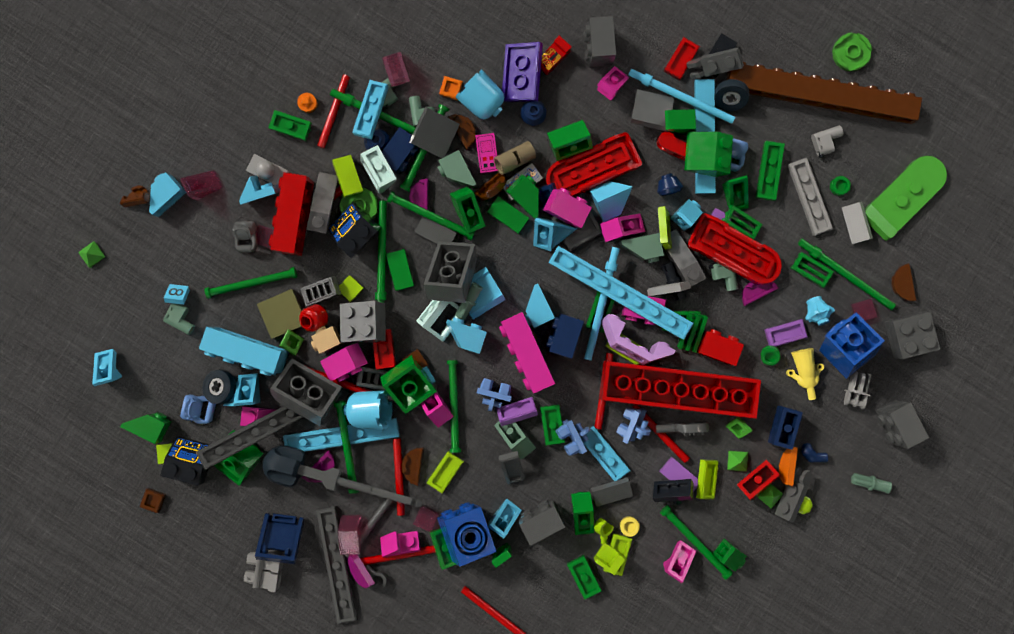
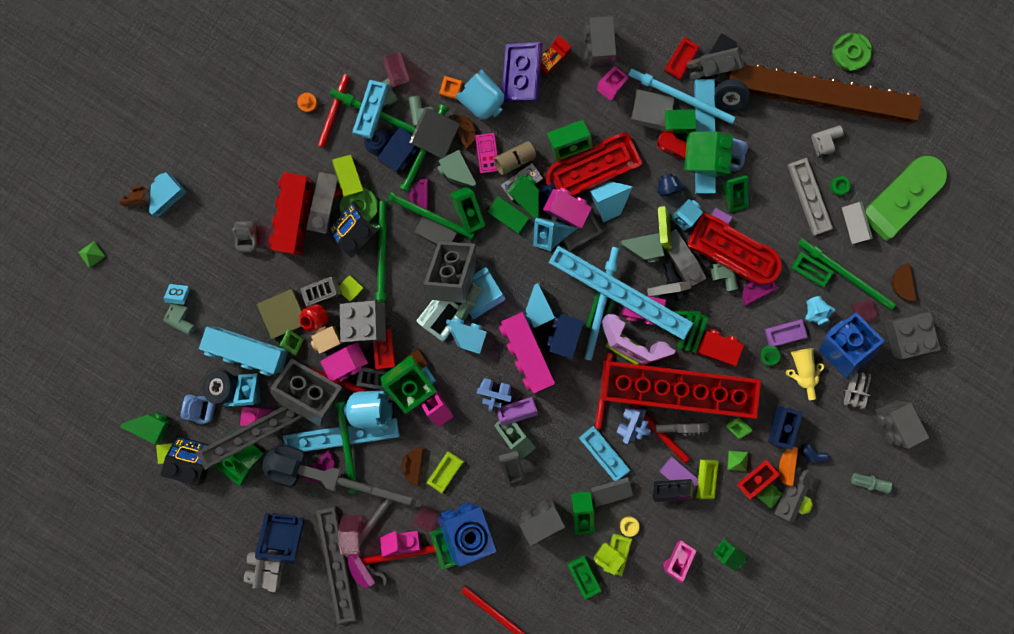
medium azure slope [92,349,122,386] -> none
reddish brown tile [140,488,166,513] -> none
clear pink slope [180,170,223,200] -> none
green bar [204,267,298,299] -> none
medium azure slope [239,175,281,205] -> none
light grey tile [246,154,289,185] -> none
green plate [268,110,312,141] -> none
light aqua tile [360,145,396,194] -> none
green tile [386,249,414,291] -> none
red bar [393,438,405,516] -> none
green bar [447,360,461,453] -> none
reddish brown tile [474,173,507,200] -> none
medium azure slope [488,499,522,539] -> none
green tile [492,543,512,568] -> none
dark blue cone [521,101,546,126] -> none
green plate [540,404,565,445] -> none
medium blue hips [555,419,590,456] -> none
lime piece [594,518,614,545] -> none
dark pink slope [600,213,646,242] -> none
green bar [660,505,733,580] -> none
green tile [722,205,763,240] -> none
green plate [755,141,785,201] -> none

